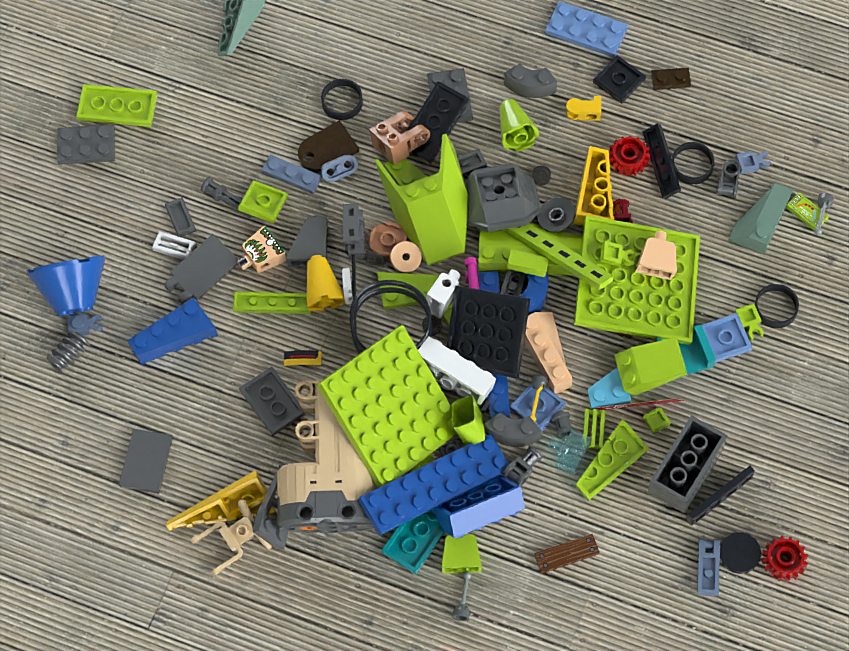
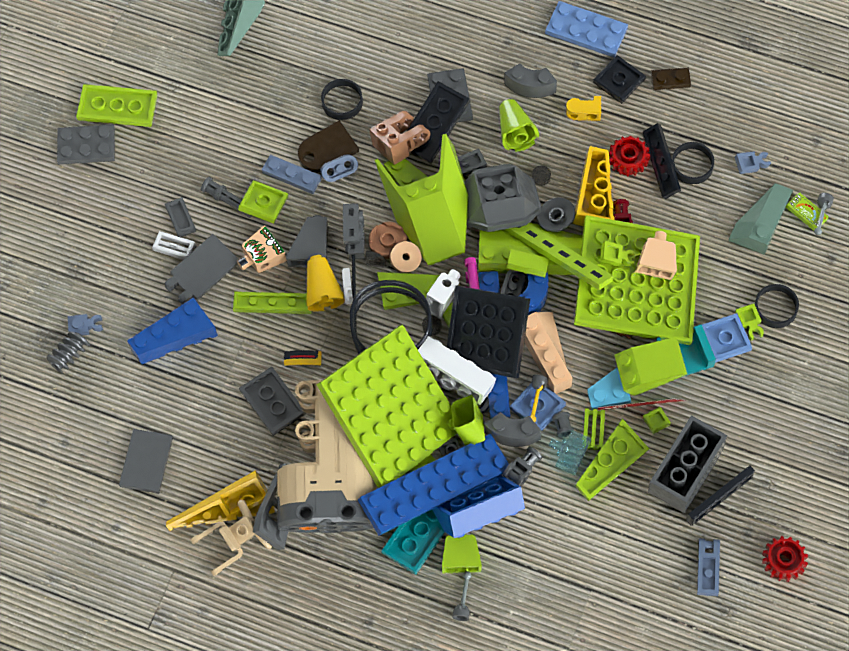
blue cone [26,255,105,316] -> none
reddish brown tile [534,533,600,574] -> none
dark grey piece [717,160,740,199] -> none
black tile [720,532,761,574] -> none

